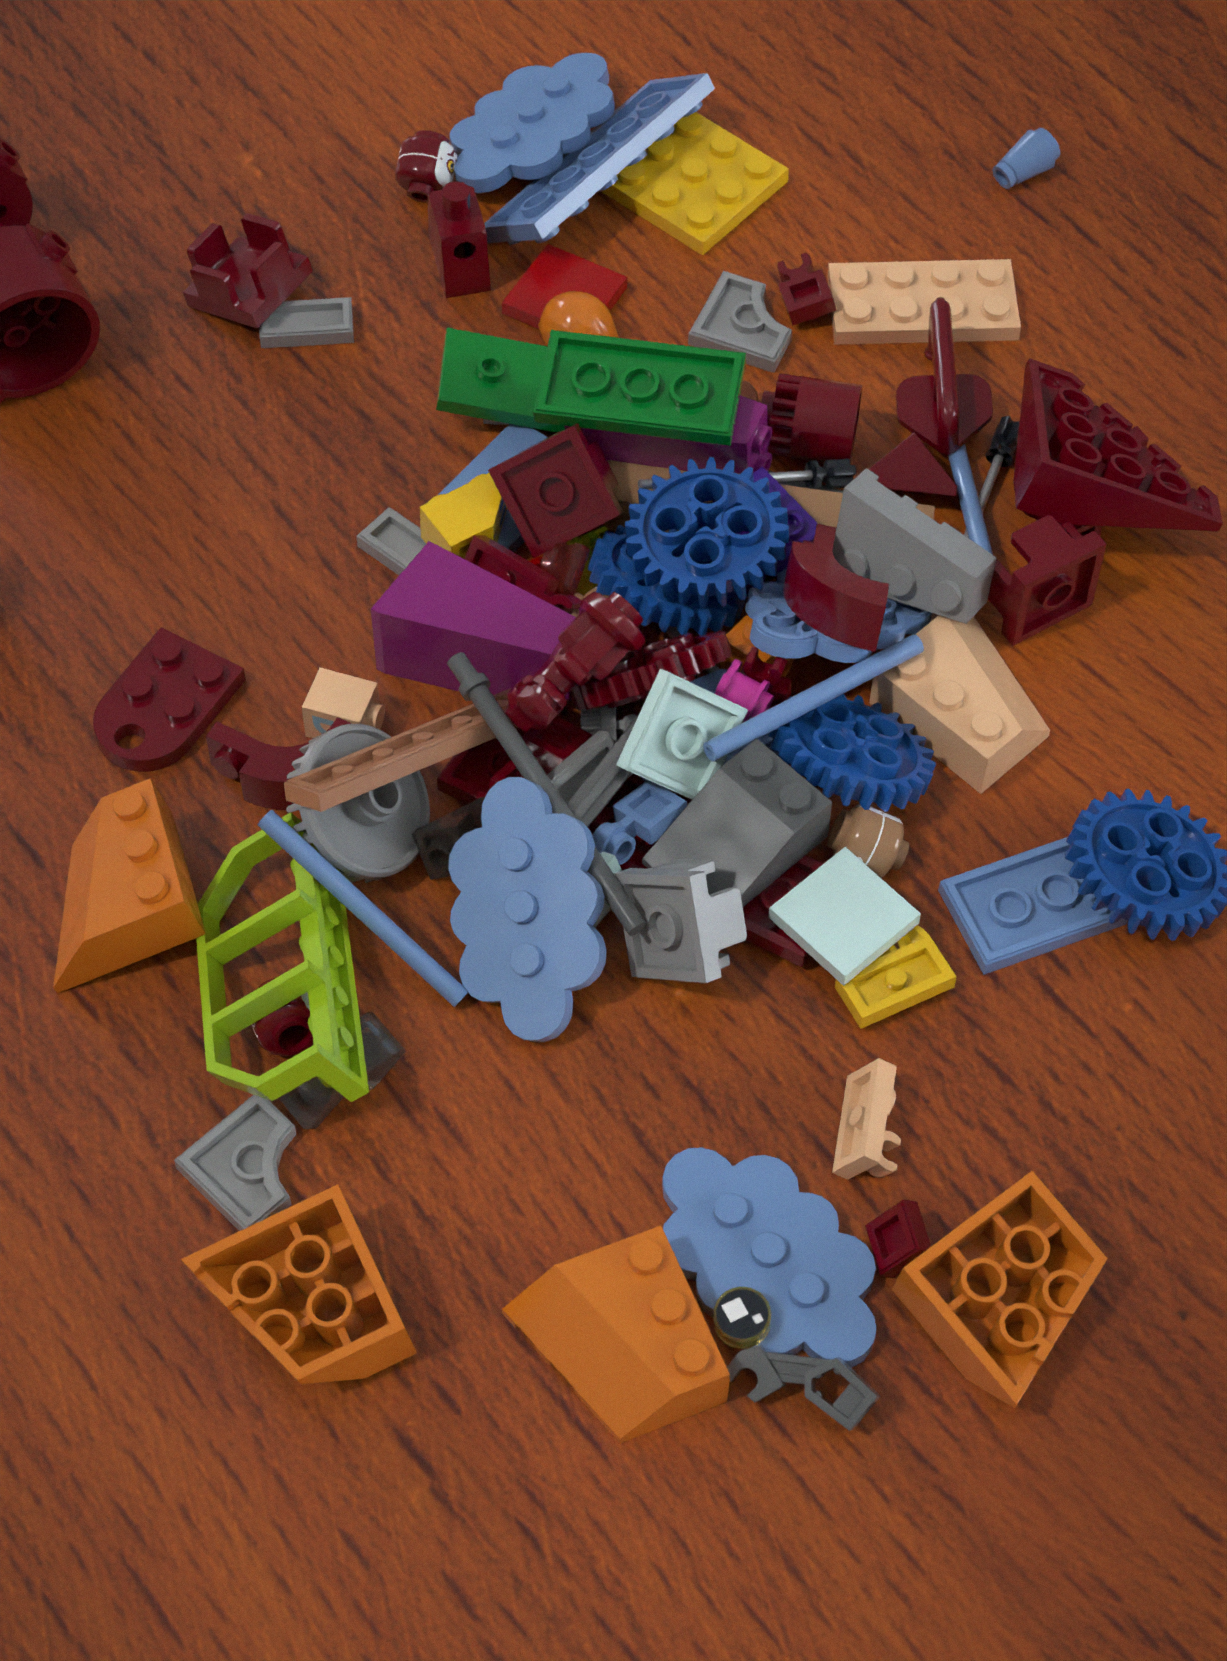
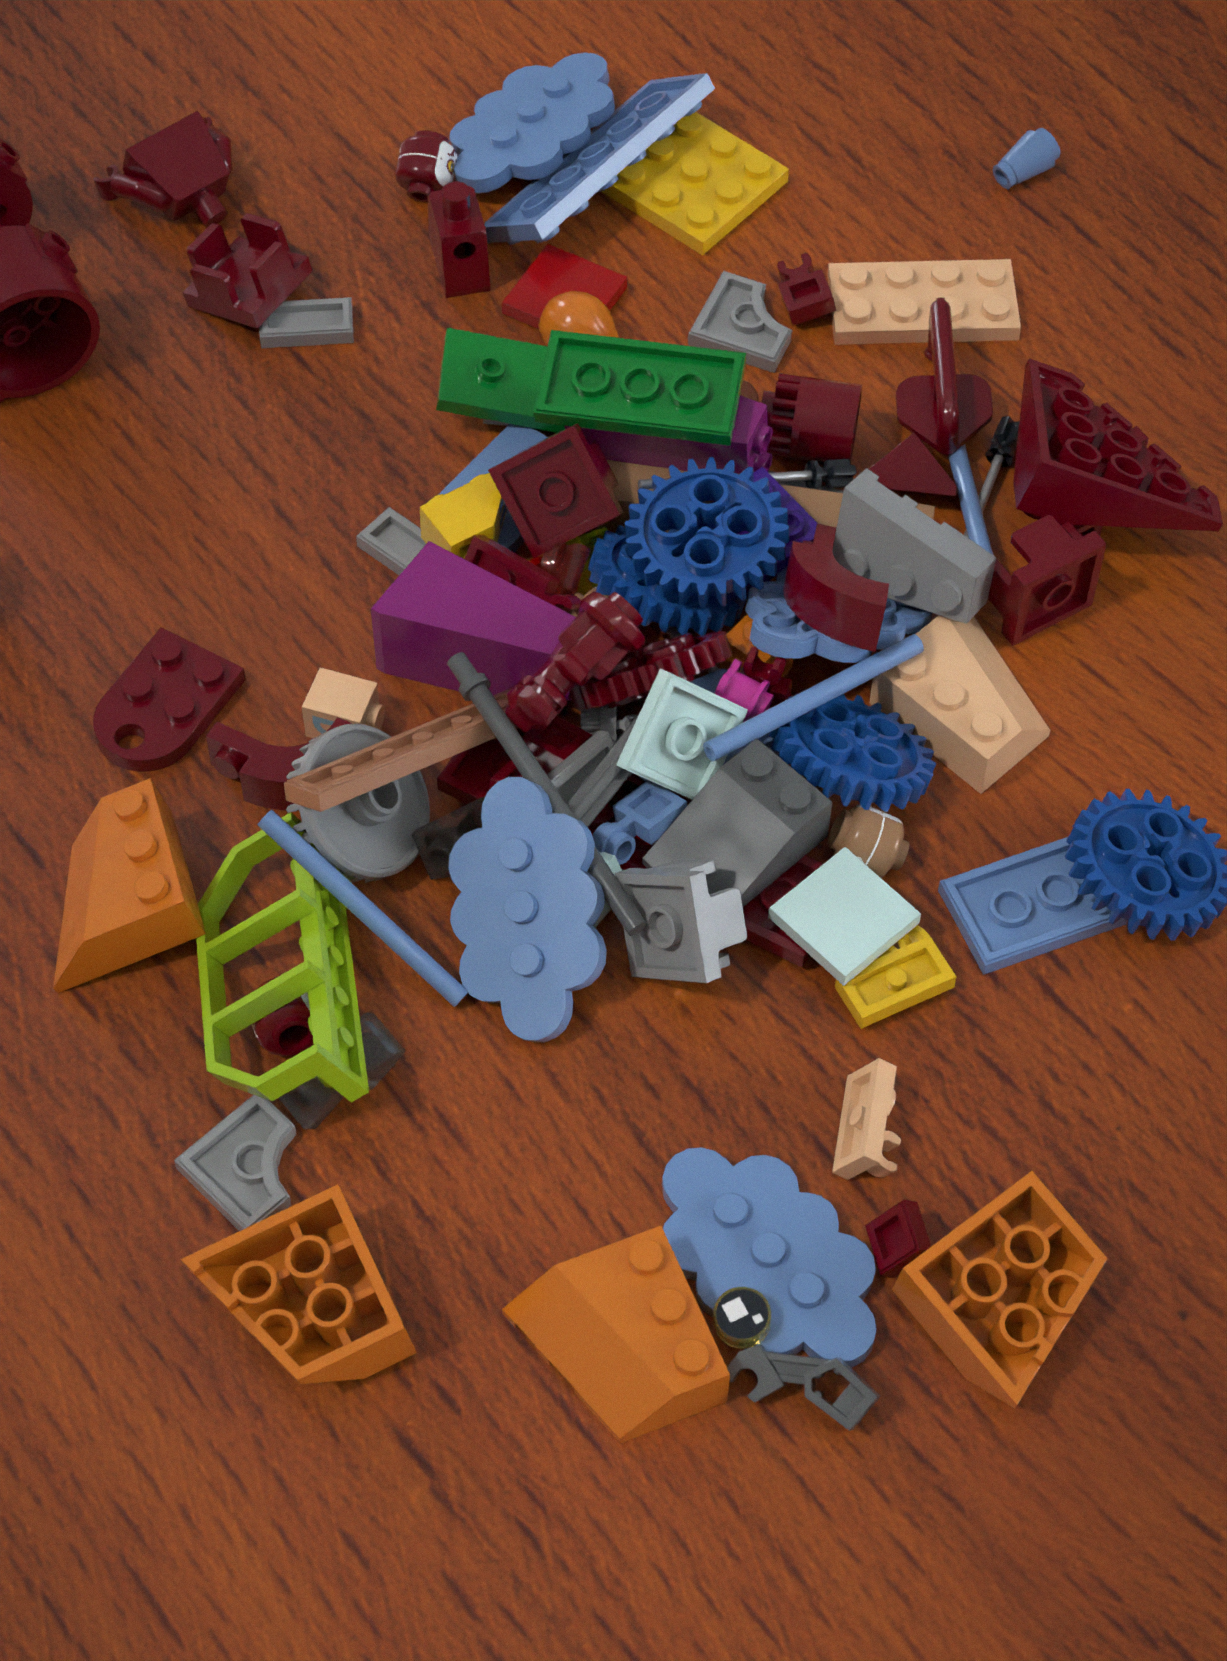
none -> dark red torso [93,110,232,228]

